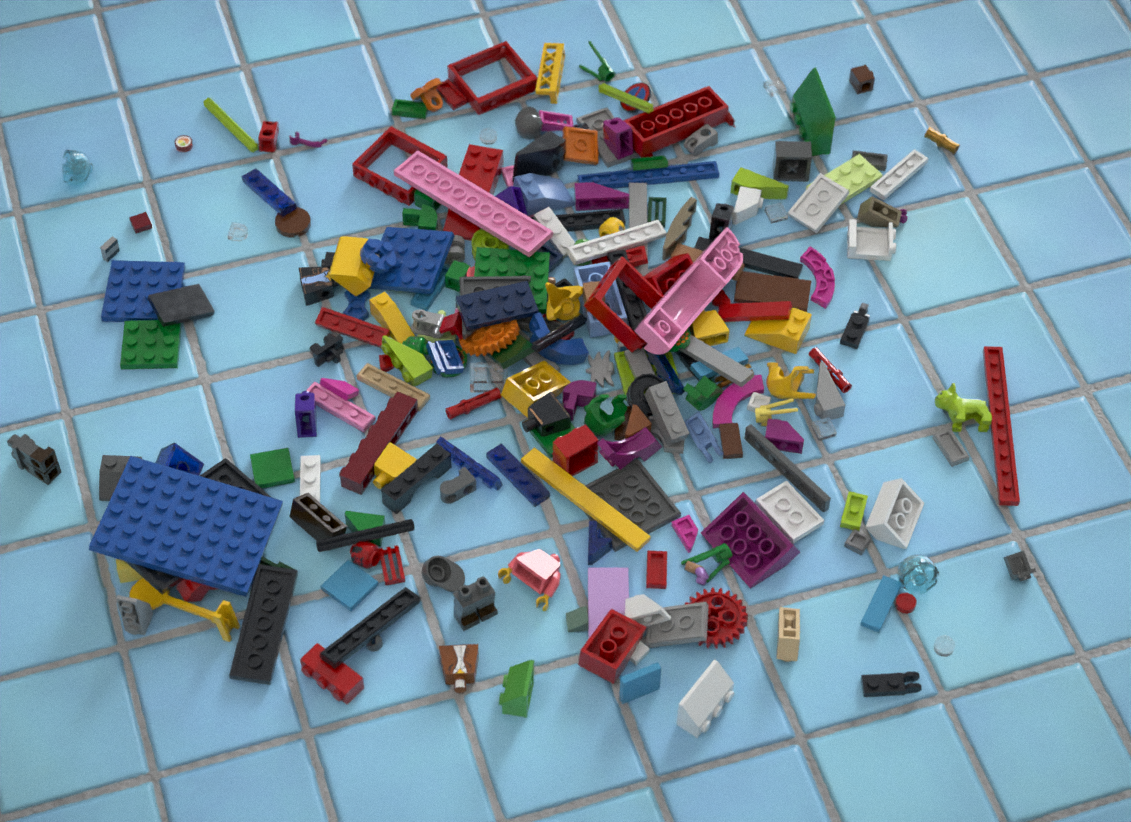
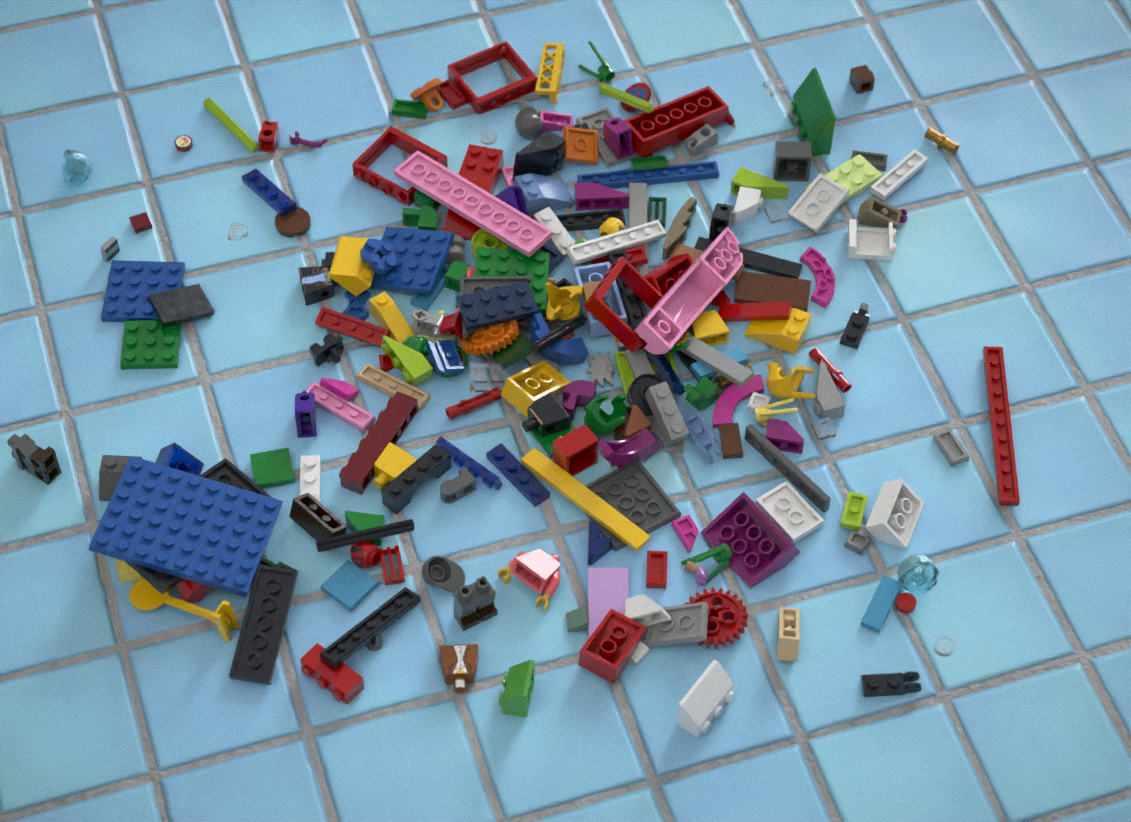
light grey slope [116,595,153,635] -> none
dark azure tile [619,662,661,704] -> none
lime animal [935,383,992,432] -> none
dark grey bracket [1003,550,1036,582] -> none

